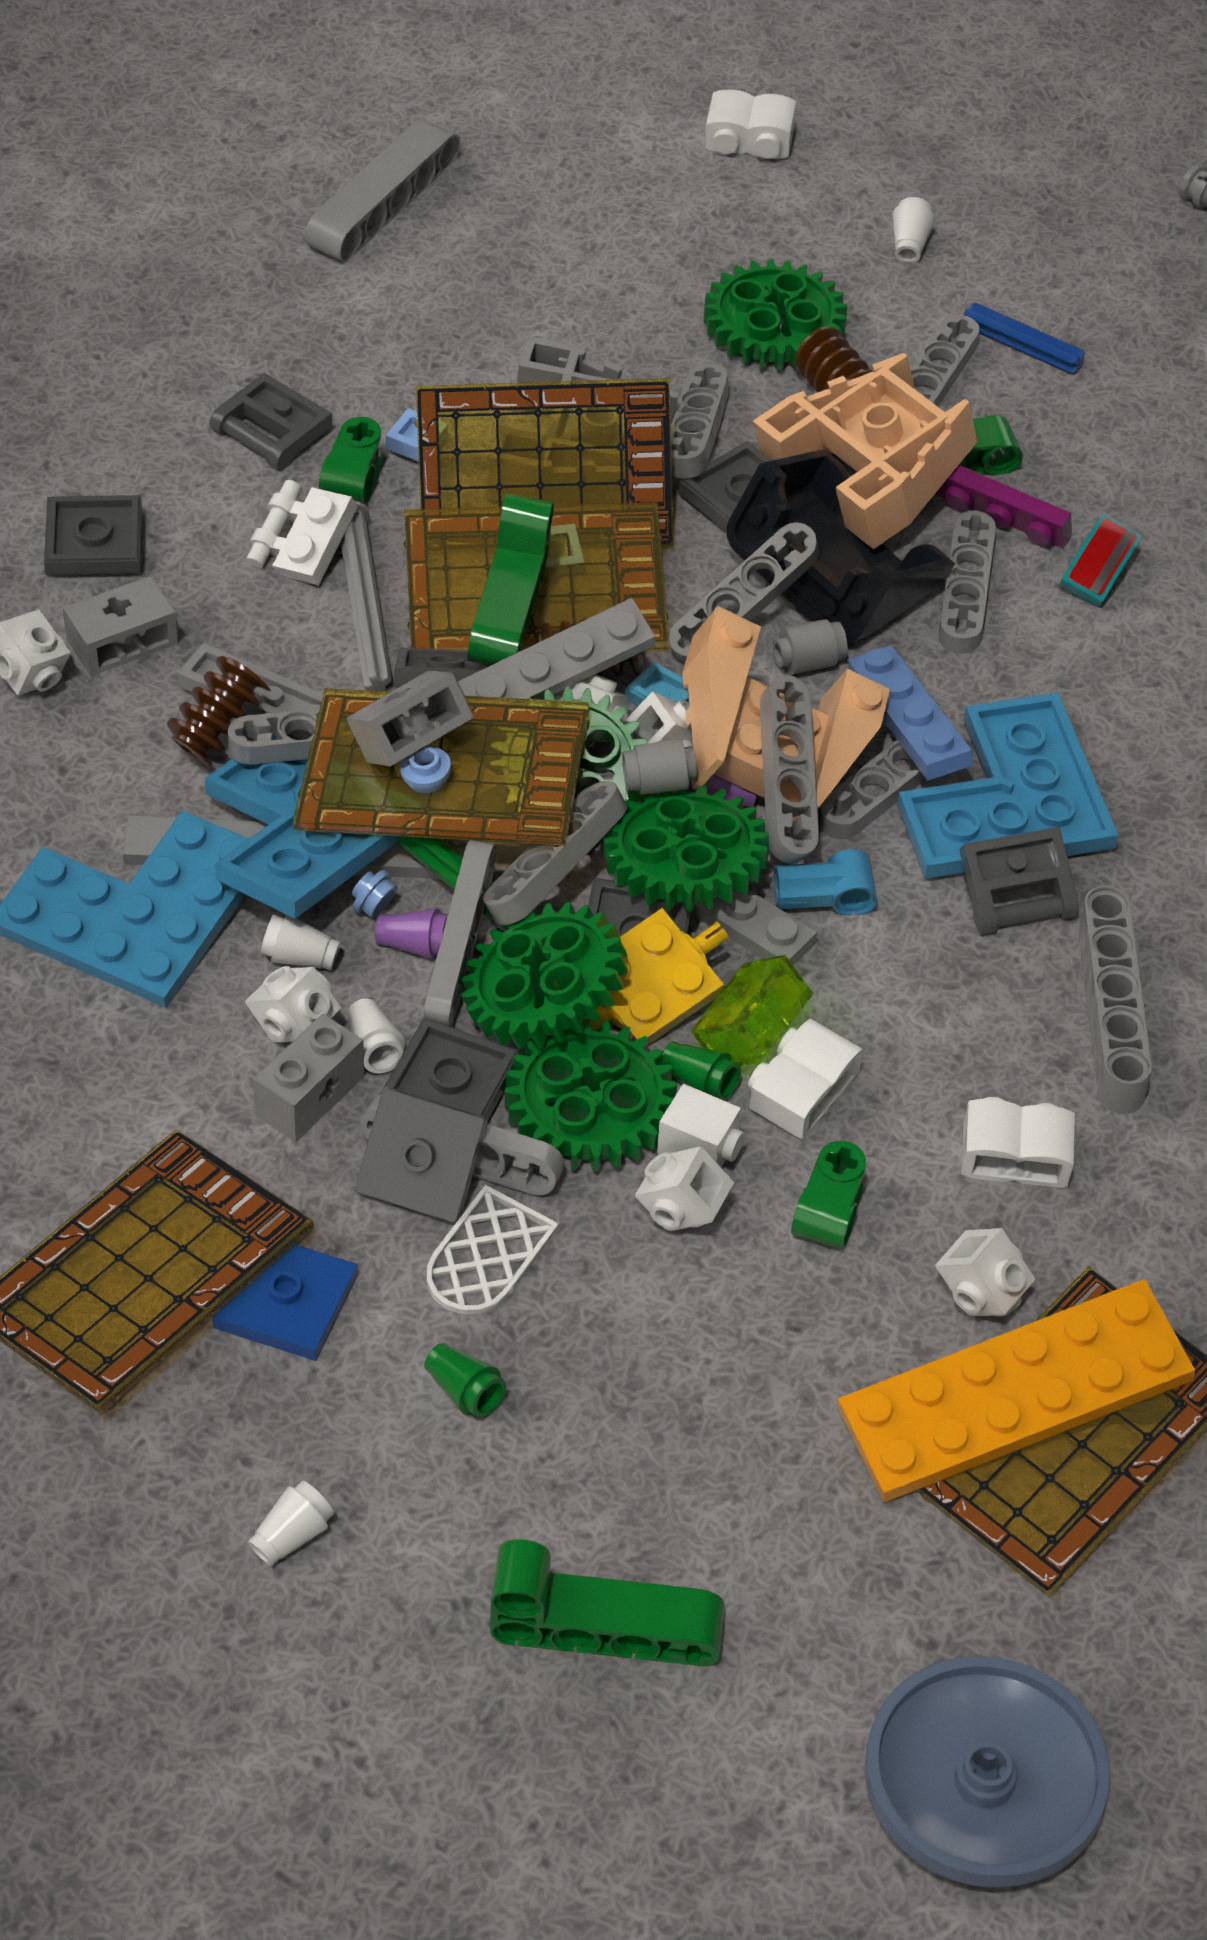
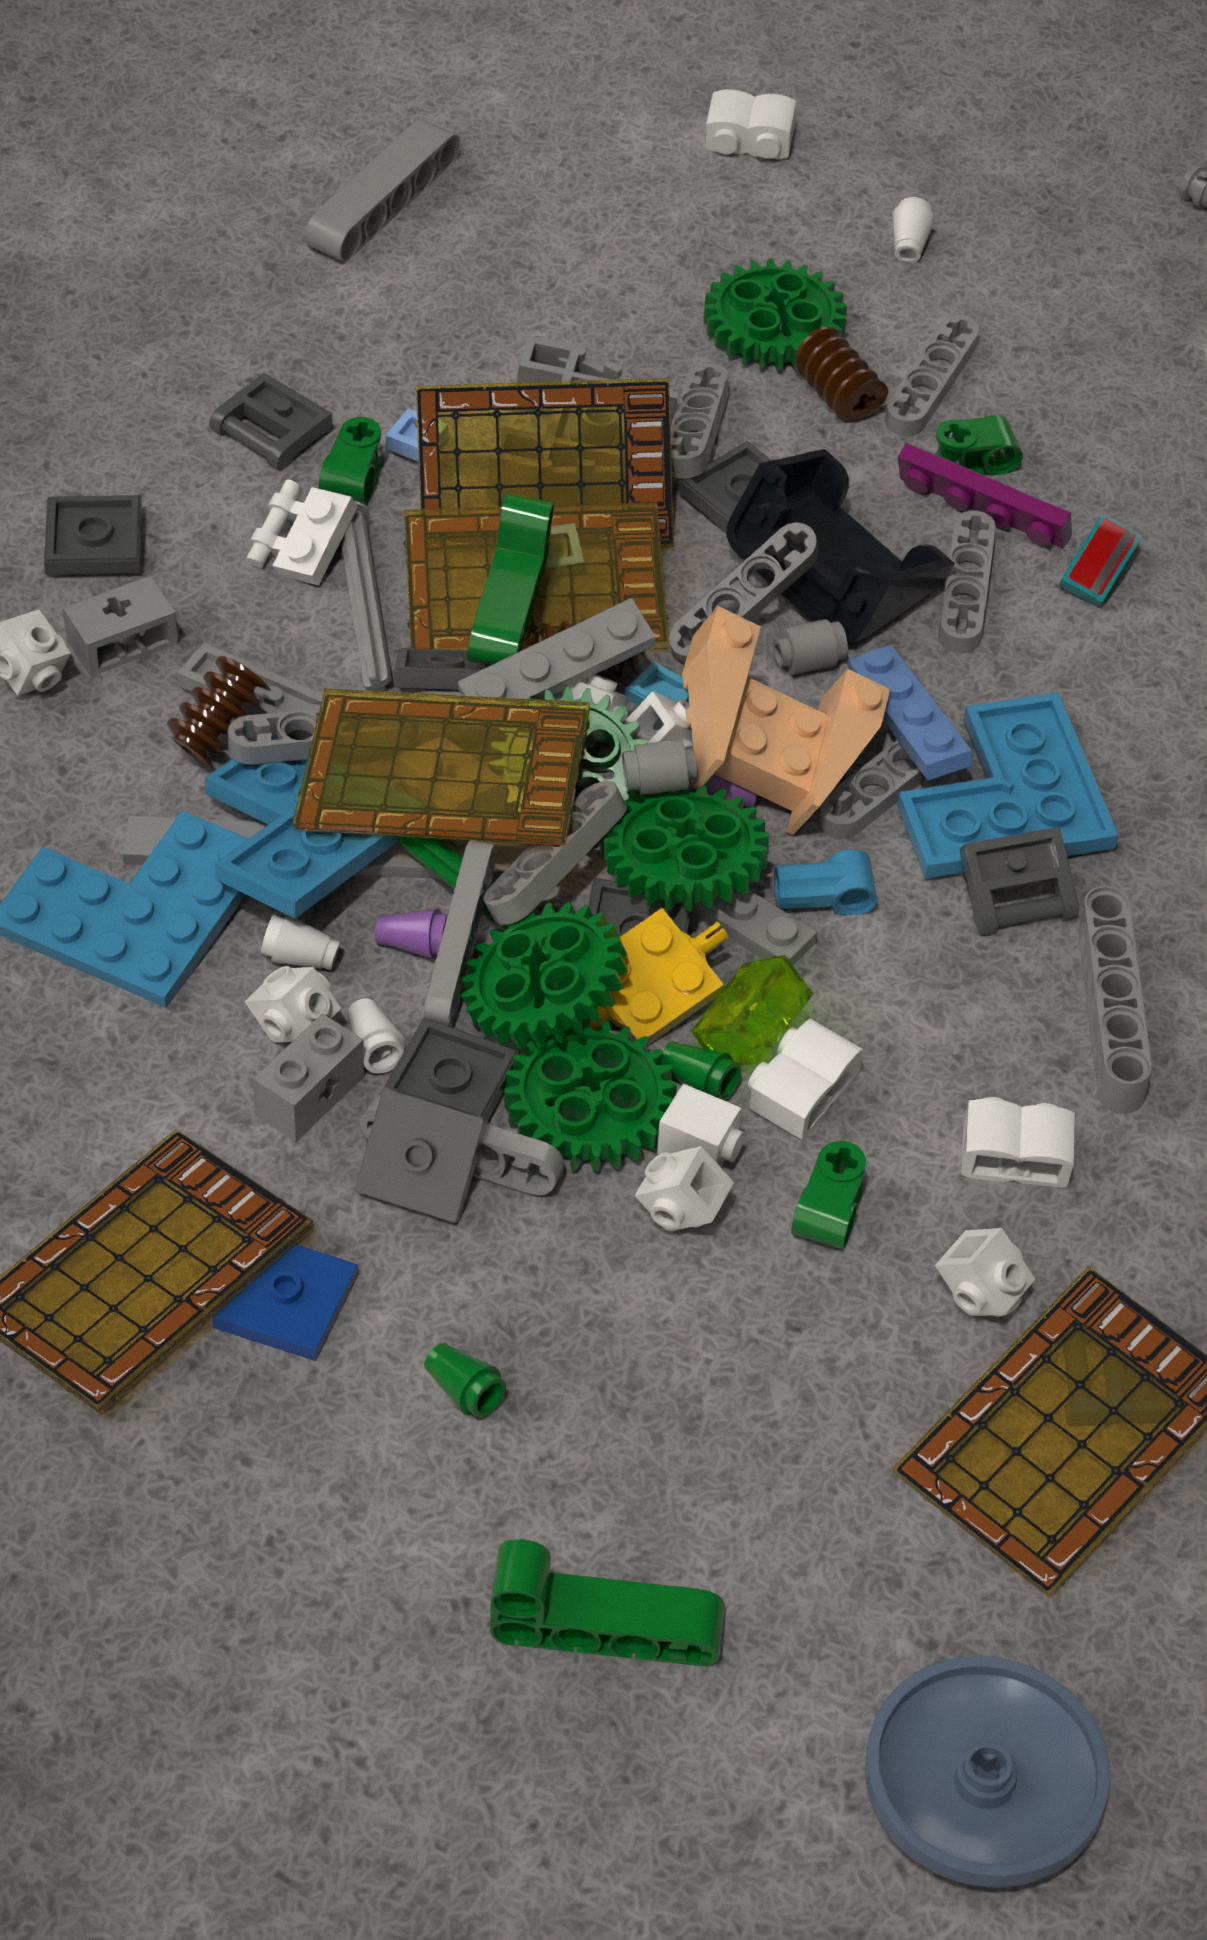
white cone [248,1481,334,1567] -> none
light grey brick [346,671,474,766] -> none
light blue plate [351,869,398,918] -> none
light blue plate [400,746,451,793] -> none
white window [427,1185,559,1314] -> none
light nougat wedge [753,353,977,549] -> none
light grey beam [760,675,819,864] -> none
light orange plate [838,1279,1195,1503] -> none
blue axle [964,303,1085,374] -> none

